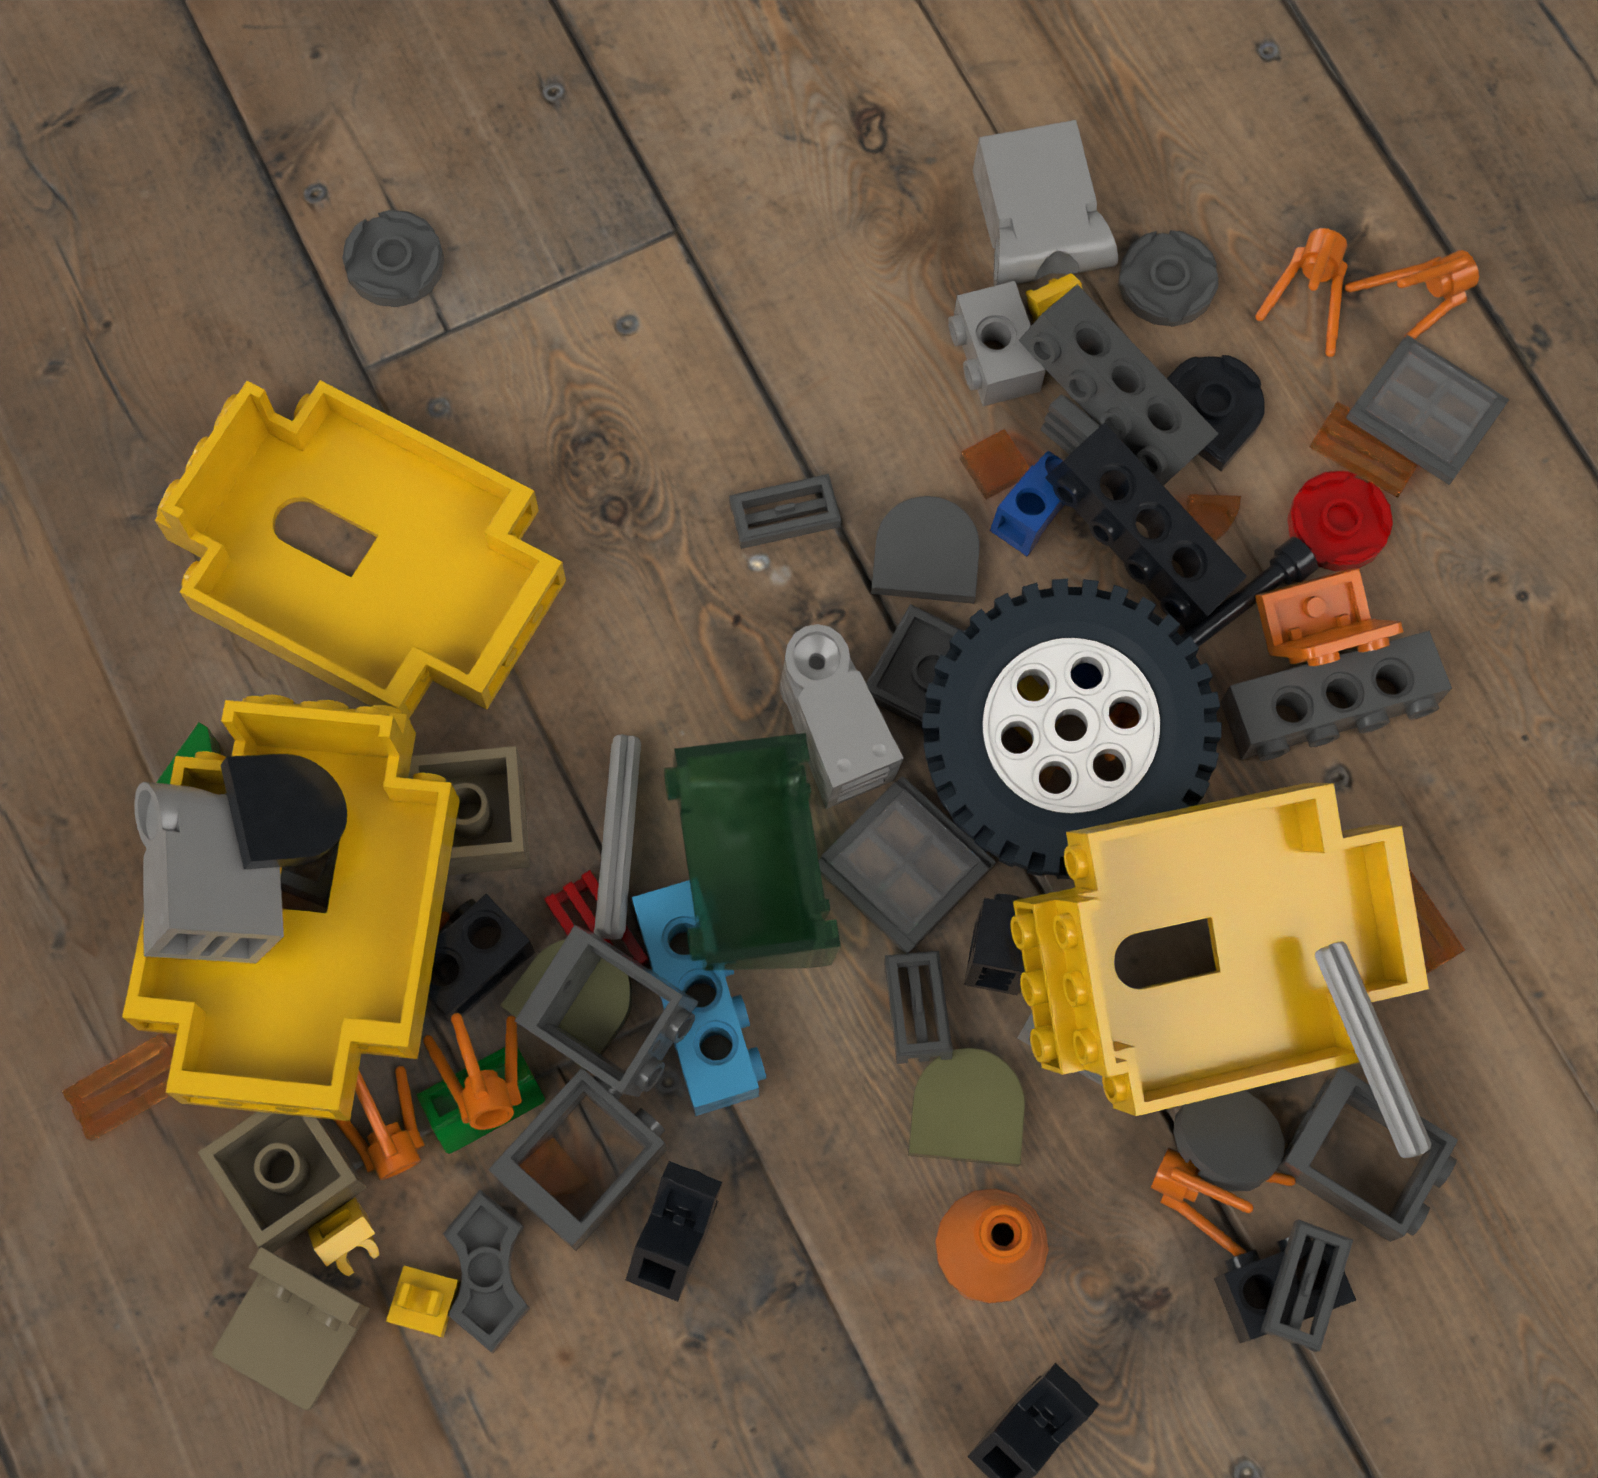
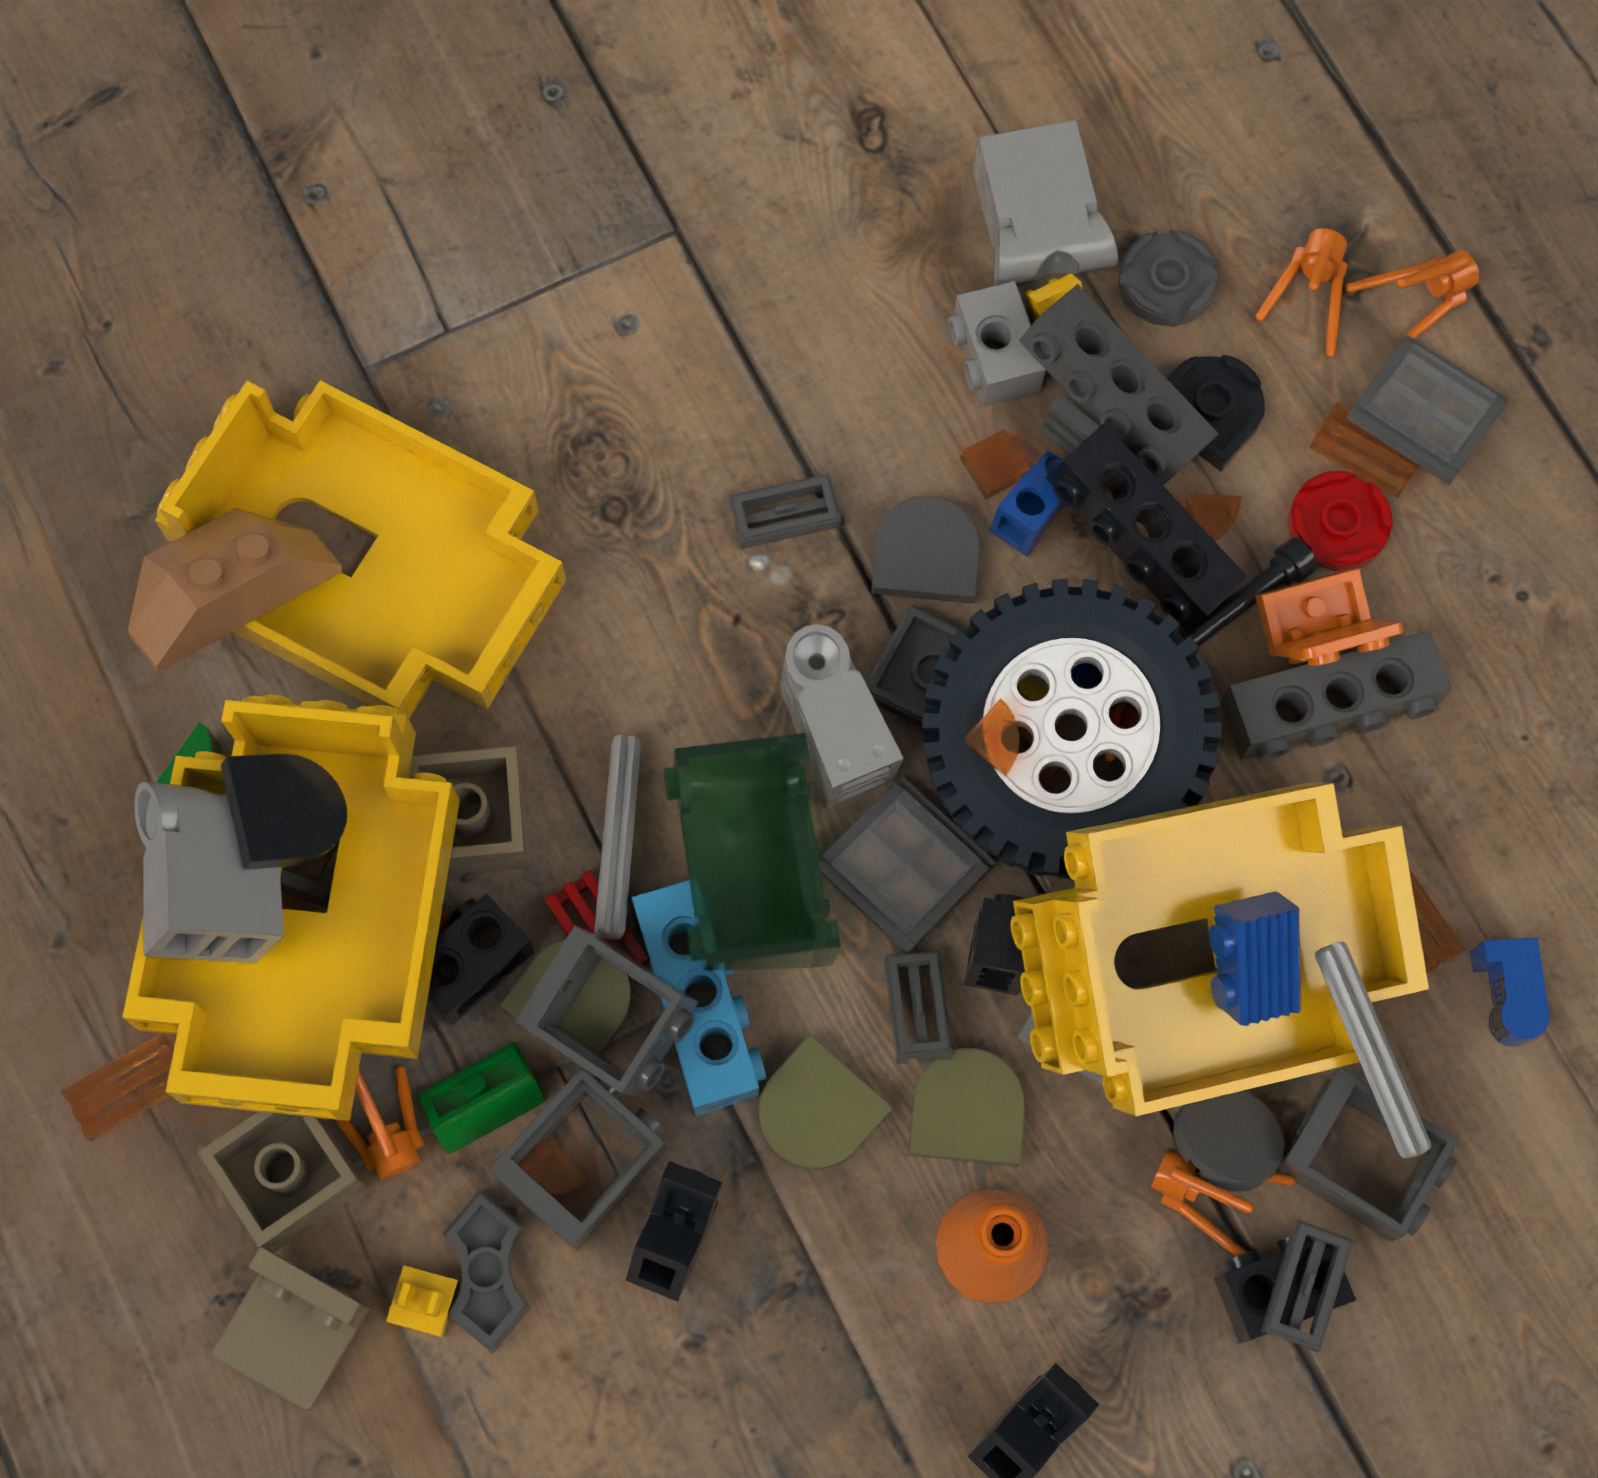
yellow tile [307,1197,379,1277] -> none
dark grey tile [342,210,444,307] -> none
orange plant [423,1013,522,1130] -> none
none -> medium nougat wedge [128,508,342,672]
none -> olive tile [759,1034,893,1169]
none -> clear orange tile [964,698,1019,778]
none -> blue brick [1209,891,1301,1026]
none -> blue leg [1470,937,1549,1047]

